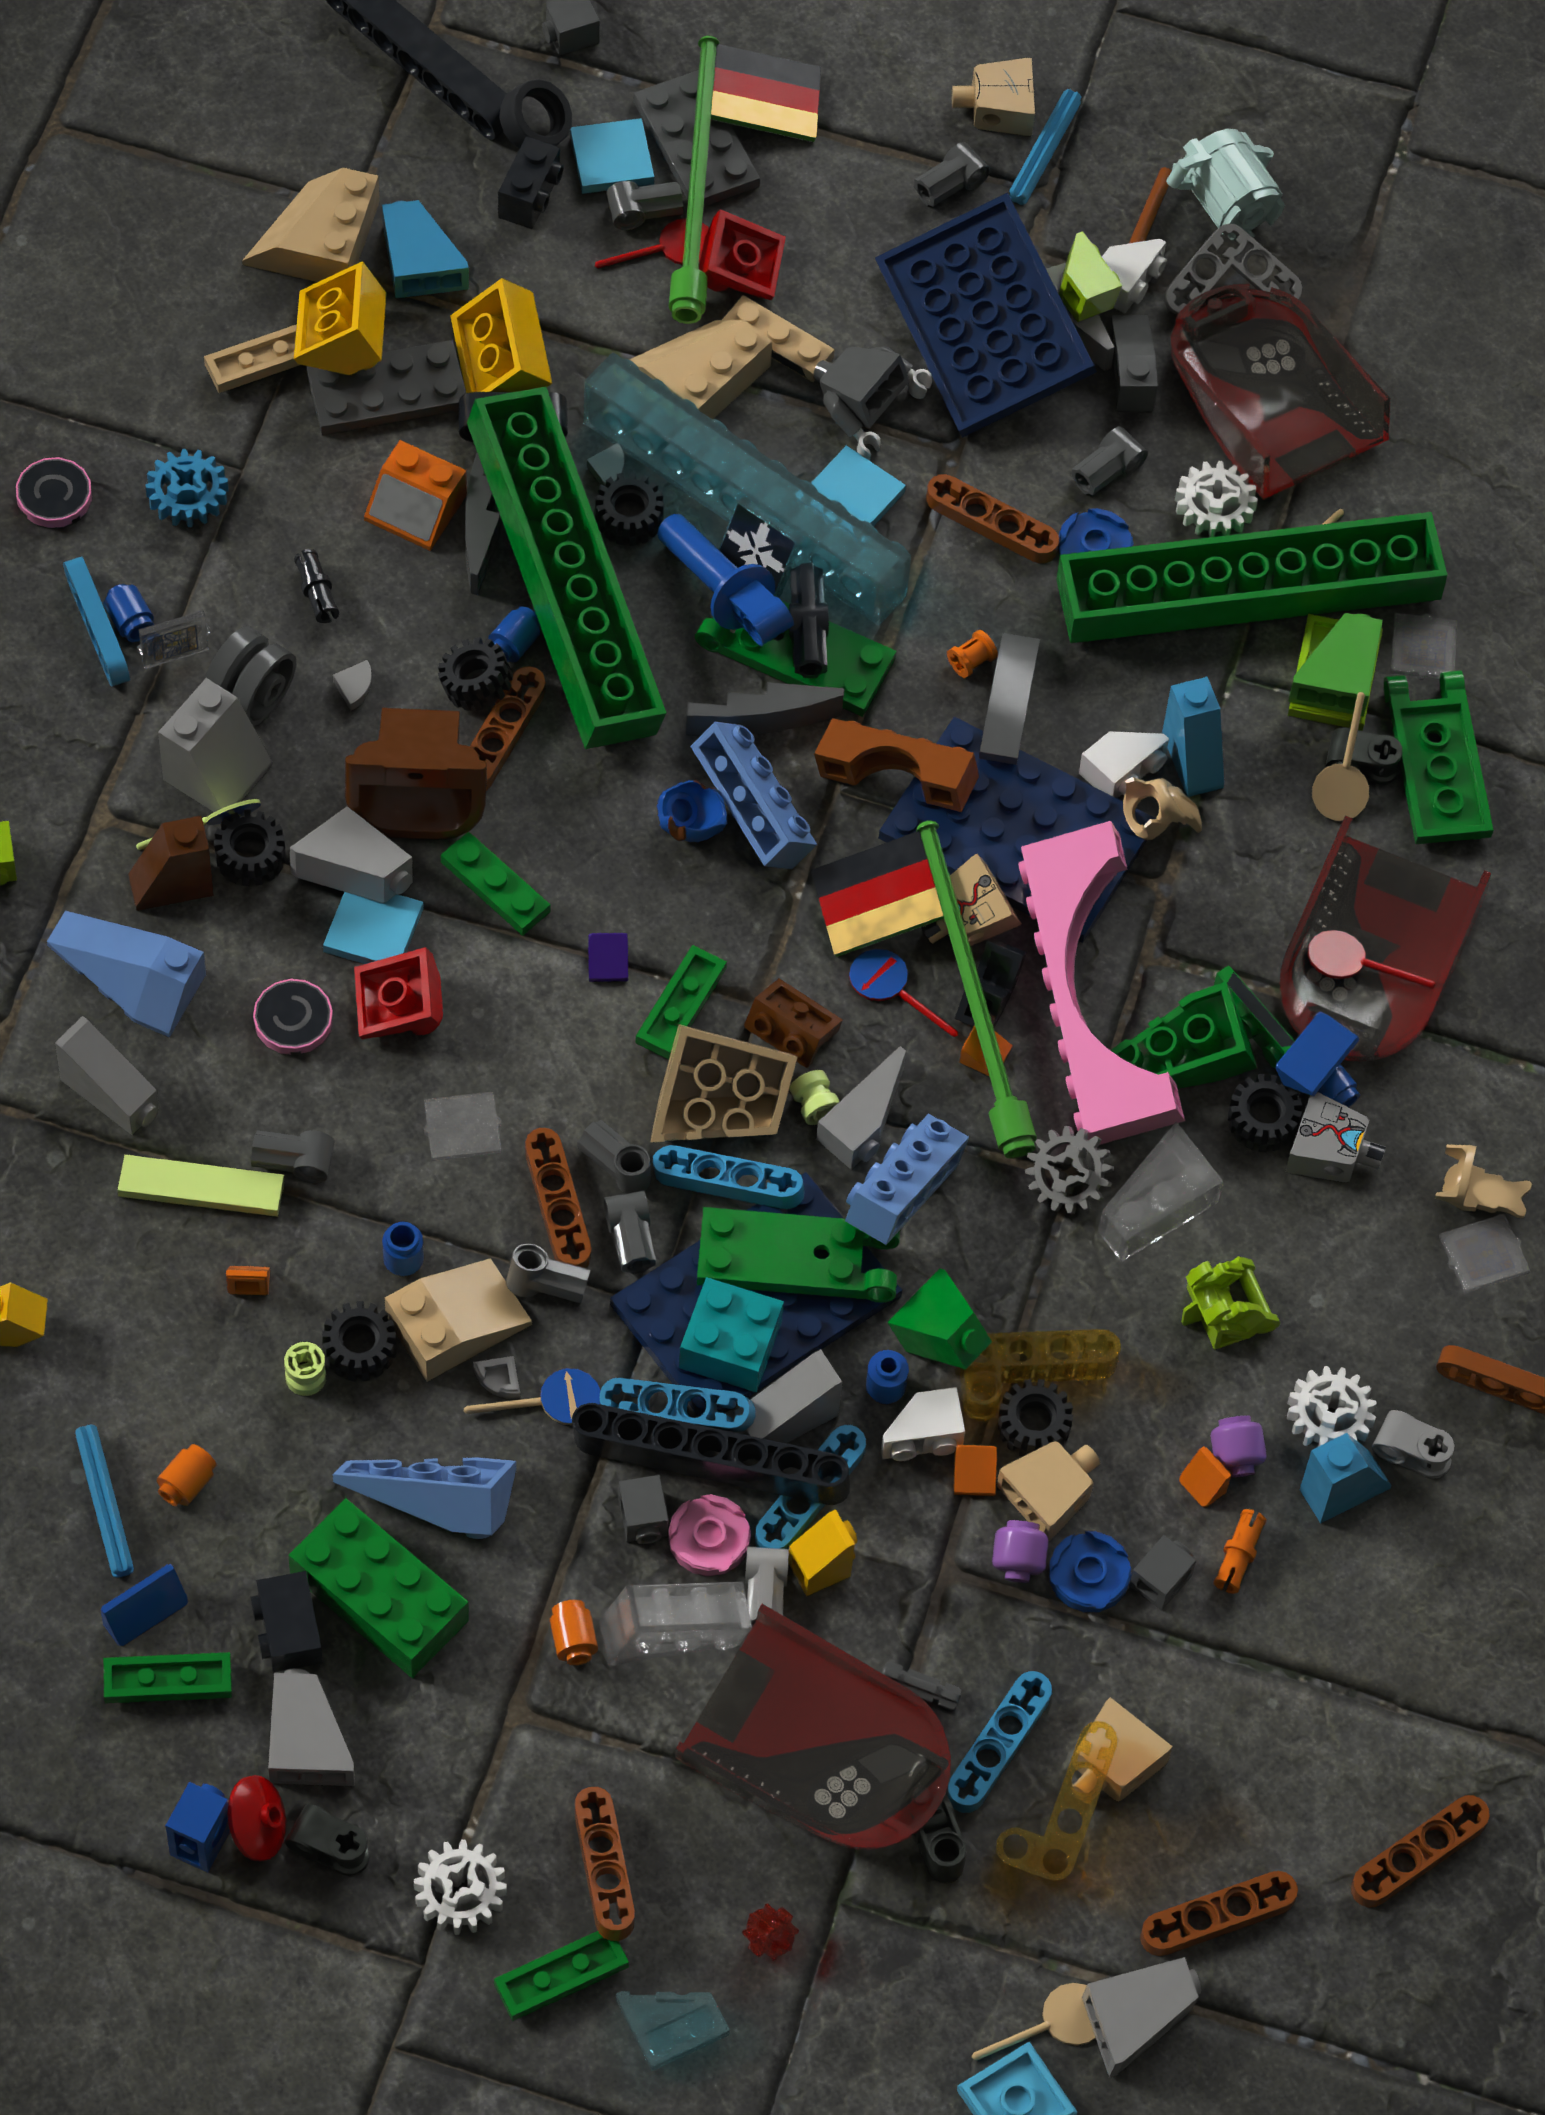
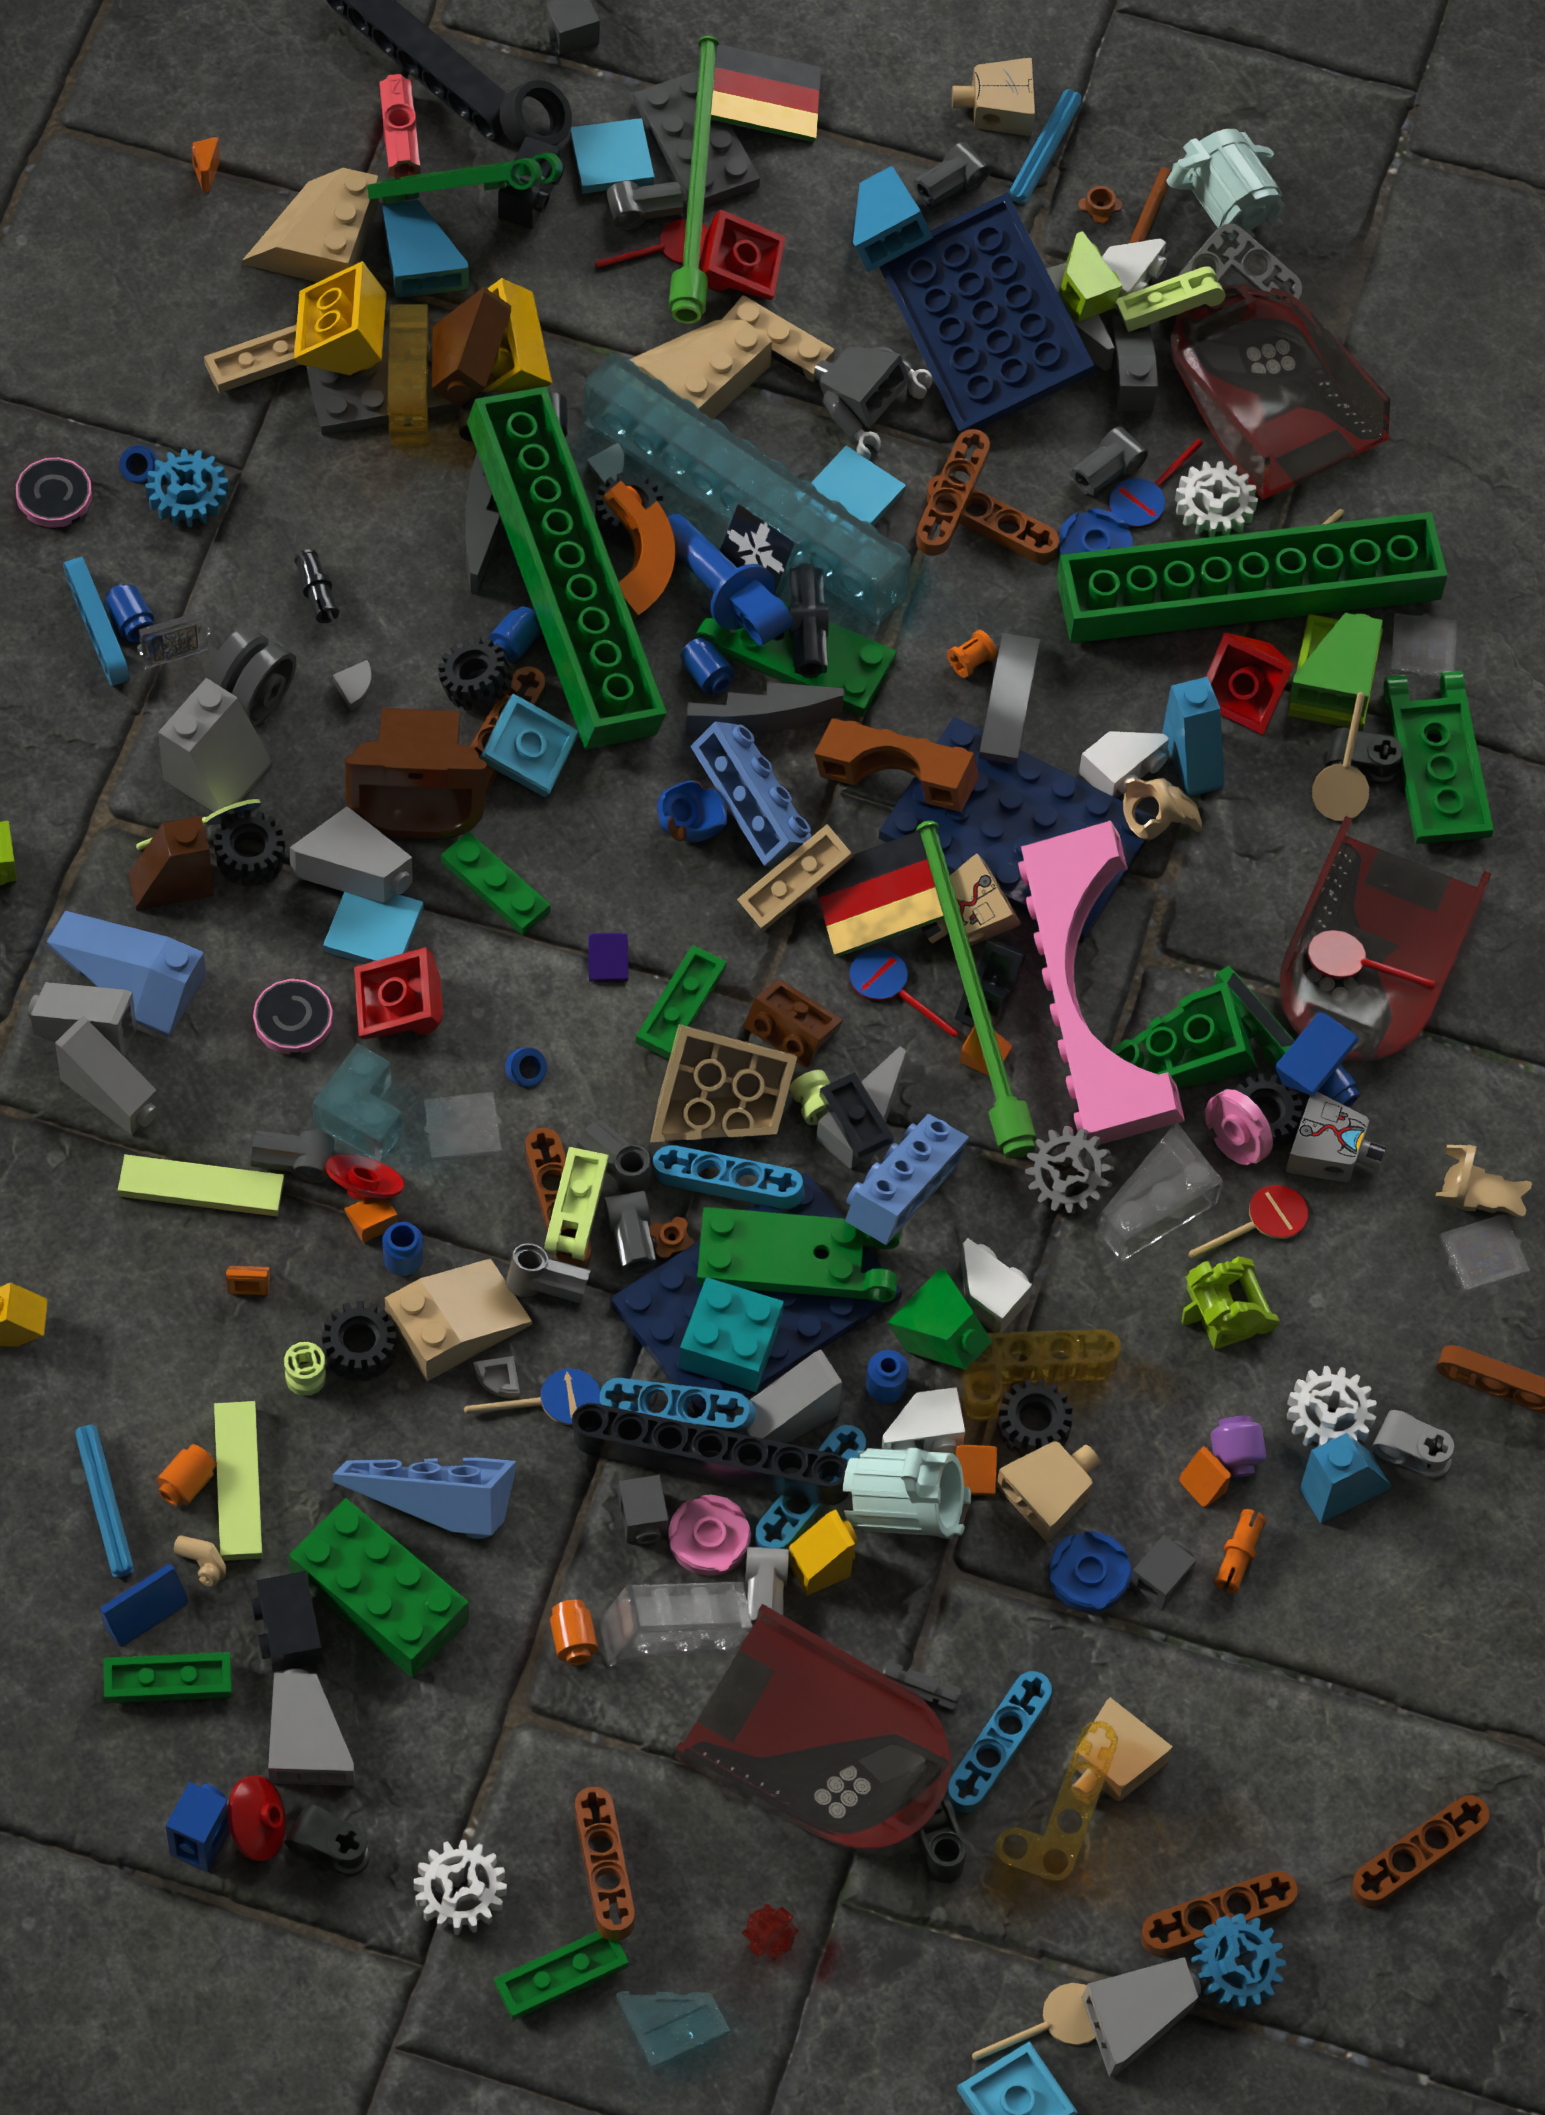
orange slope [364,440,467,551] -> none
medium lavender head [992,1520,1049,1583] -> none
none -> light grey slope [27,982,137,1057]
none -> blue piece [119,445,159,483]
none -> tan arm [174,1535,226,1587]
none -> orange slope [191,137,220,193]
none -> yellowish green tile [214,1401,263,1561]
none -> clear light blue brick [312,1043,403,1162]
none -> red dish [325,1154,404,1201]
none -> orange slope [344,1198,399,1243]
none -> green hinge [367,153,563,204]
none -> coral piece [379,74,421,177]
none -> clear yellow beam [388,304,429,446]
none -> reddish brown slope [432,287,511,408]
none -> medium azure tile [479,694,579,798]
none -> blue piece [505,1047,547,1087]
none -> yellowish green plate [544,1147,609,1261]
none -> orange arch [601,480,675,621]
none -> dark orange plate [649,1217,694,1259]
none -> blue brick [680,638,734,694]
none -> tan plate [737,824,854,931]
none -> black plate [819,1072,894,1159]
none -> light aqua container [843,1448,971,1539]
none -> dark azure slope [853,166,933,273]
none -> dark orange beam [916,429,990,556]
none -> white slope [960,1238,1032,1336]
none -> dark orange plate [1078,186,1122,224]
none -> blue piece [1109,439,1203,528]
none -> yellowish green plate [1116,266,1225,332]
none -> red piece [1189,1185,1308,1258]
none -> dark azure gear [1191,1913,1286,2009]
none -> bright pink tile [1205,1089,1273,1165]
none -> red slope [1206,633,1295,735]

